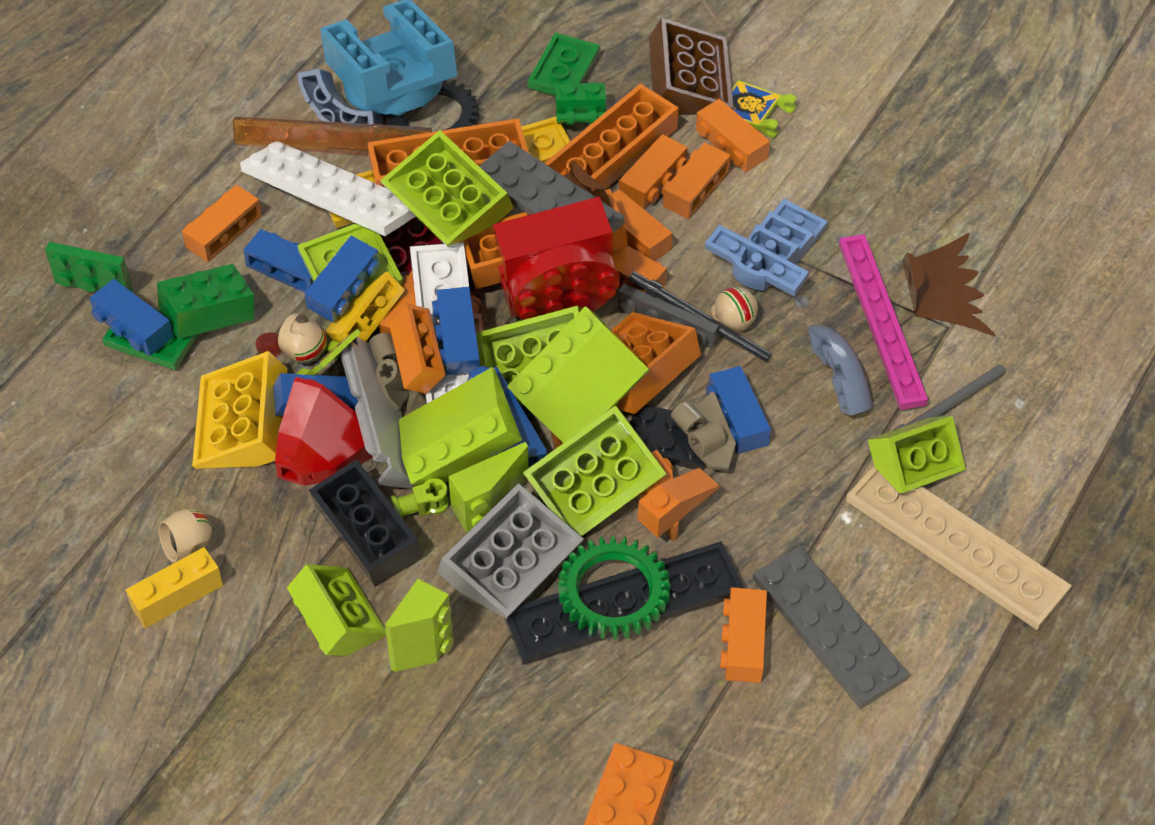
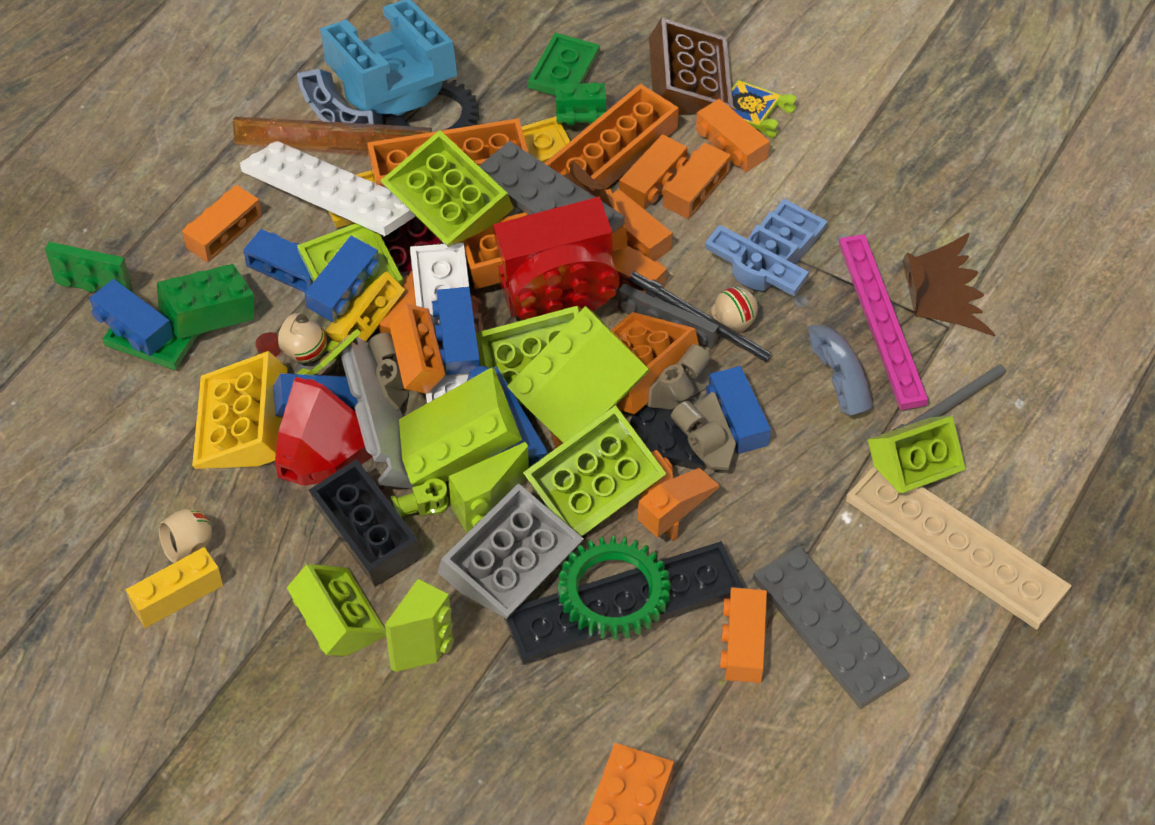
none -> dark tan panel [648,344,711,410]

